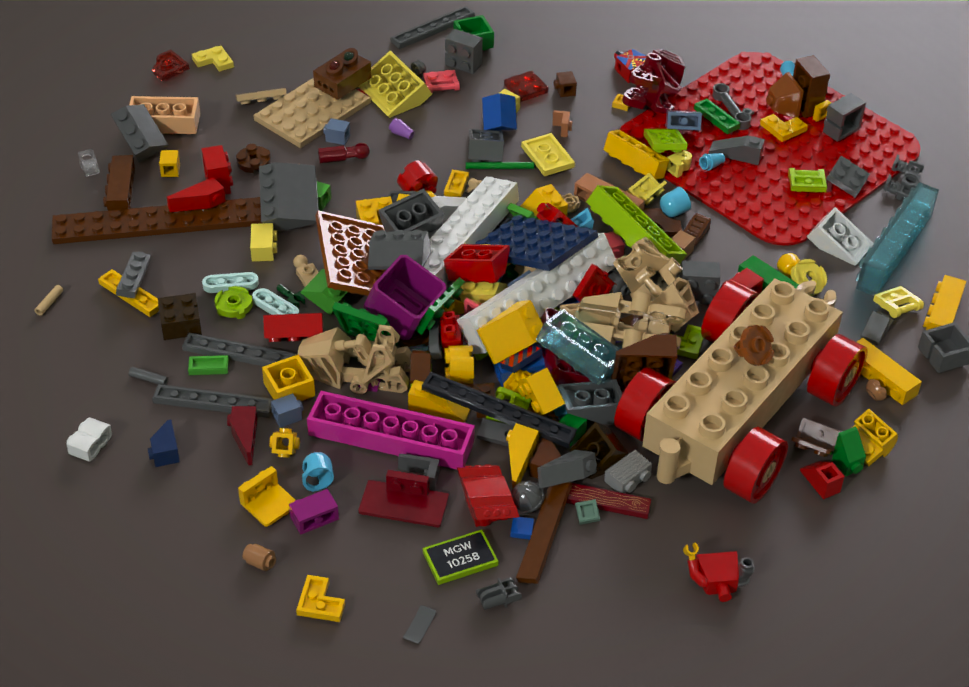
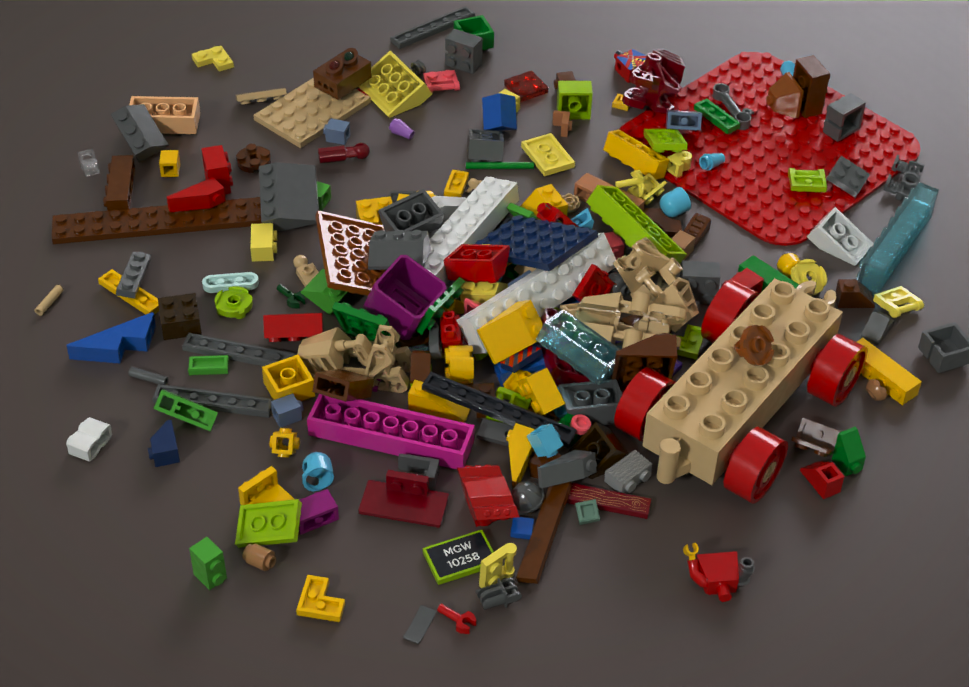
clear red plate [153,49,190,81] -> none
dark red slope [227,406,258,465] -> none
light aqua plate [252,288,299,315] -> none
red brick [397,160,438,194] -> none
dark grey slope [709,136,765,165] -> none
yellow plate [760,114,808,142] -> none
yellow tile [813,100,831,122] -> none
yellow brick [853,409,898,467] -> none
yellow brick [923,275,966,330] -> none
none -> blue slope [67,312,156,364]
none -> bright green slope [154,389,218,431]
none -> bright green brick [189,537,227,590]
none -> lime plate [235,499,302,548]
none -> reddish brown brick [312,369,374,402]
none -> red bar [437,603,477,634]
none -> light yellow plate [479,543,517,588]
none -> medium azure brick [527,424,563,458]
none -> lime brick [557,81,593,119]
none -> coral tile [570,414,591,435]
none -> light yellow plant [615,170,644,198]
none -> reddish brown slope [836,279,875,308]

